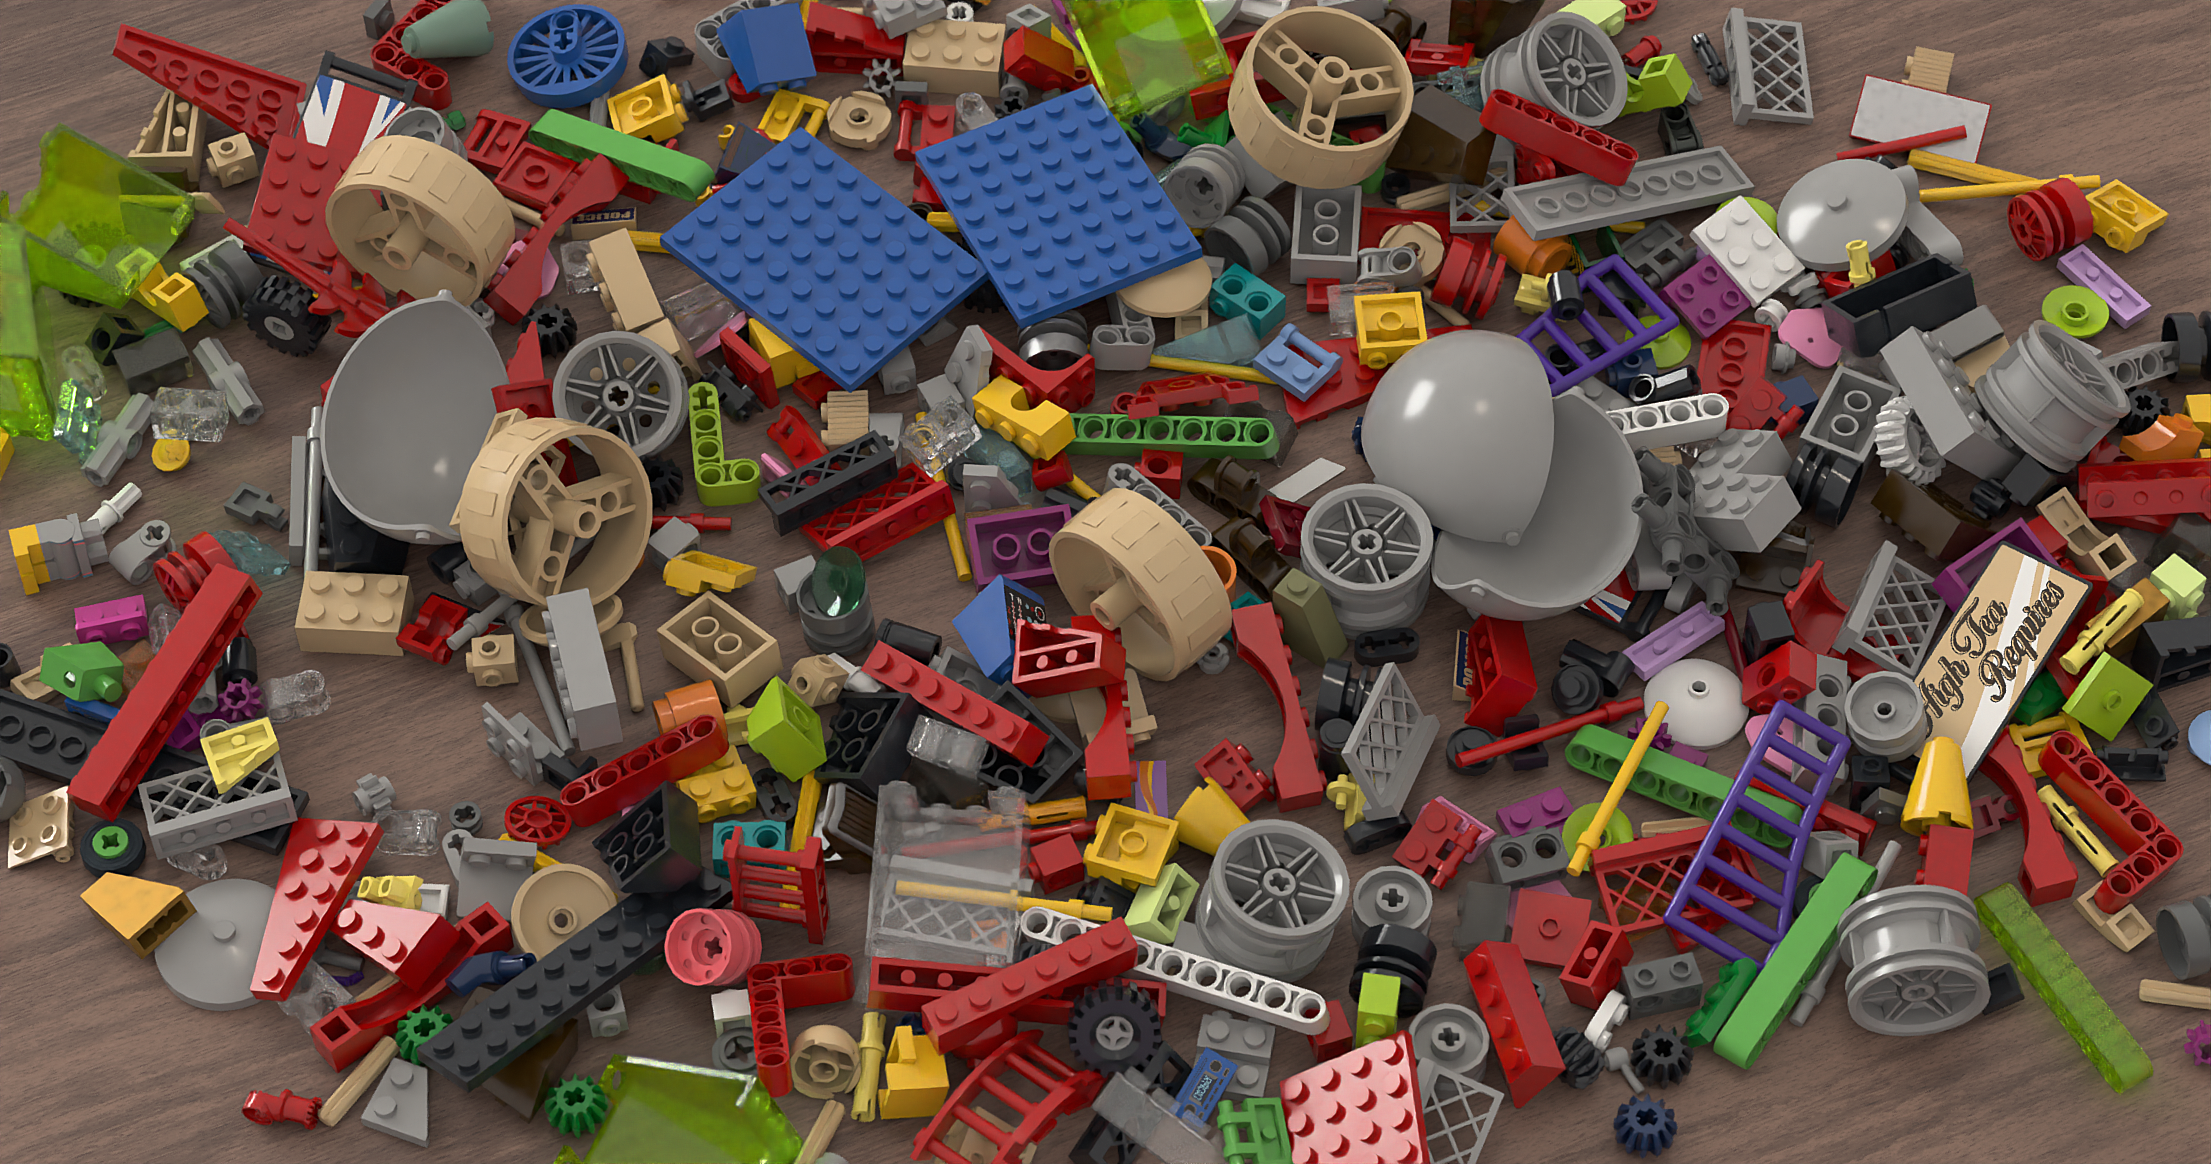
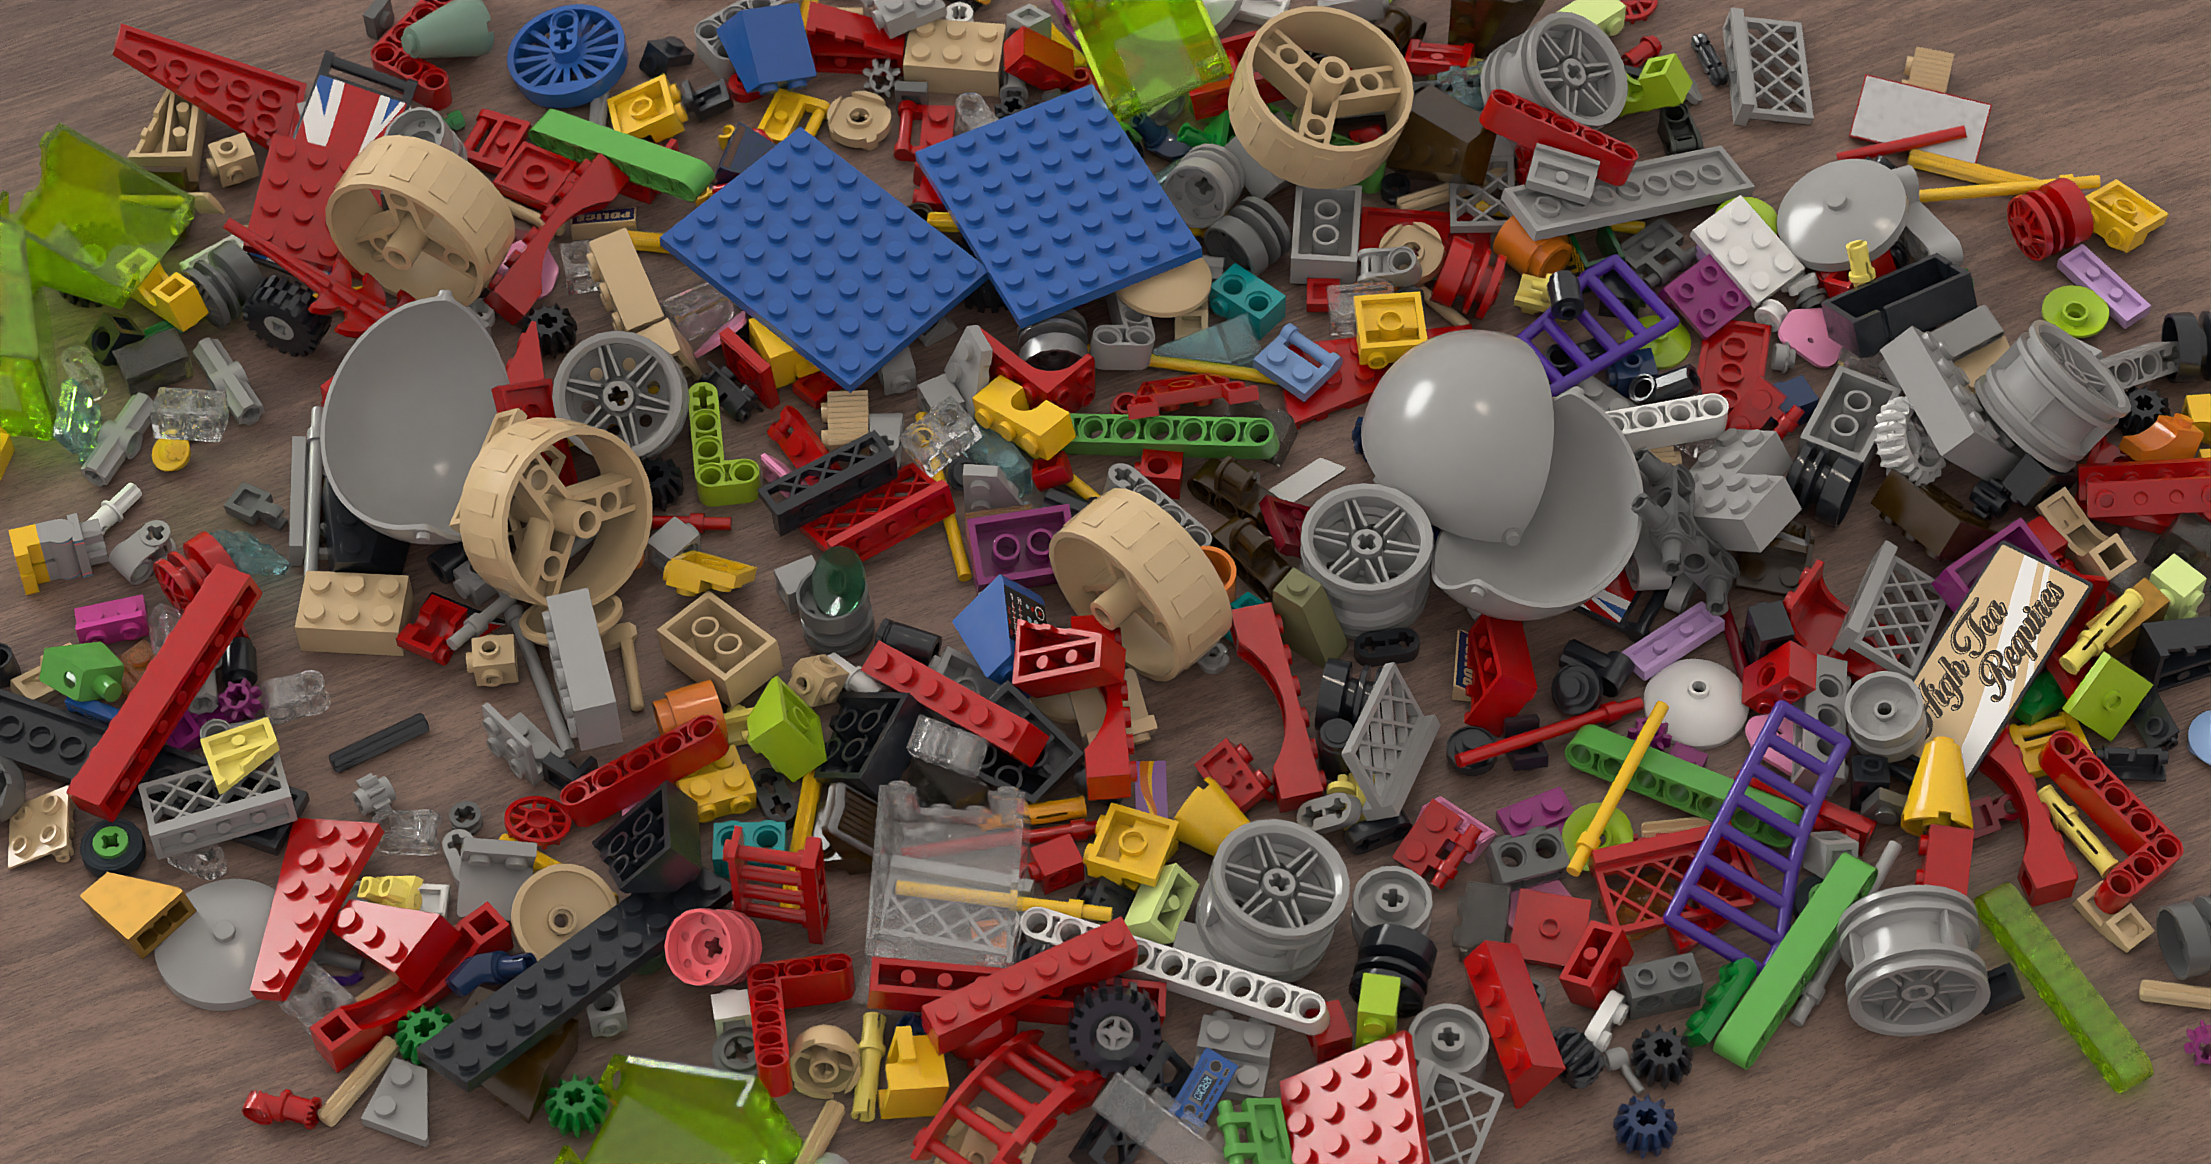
none -> black axle [329,713,429,773]
none -> light grey beam [1297,792,1362,835]
none -> light grey plate [1524,143,1600,206]

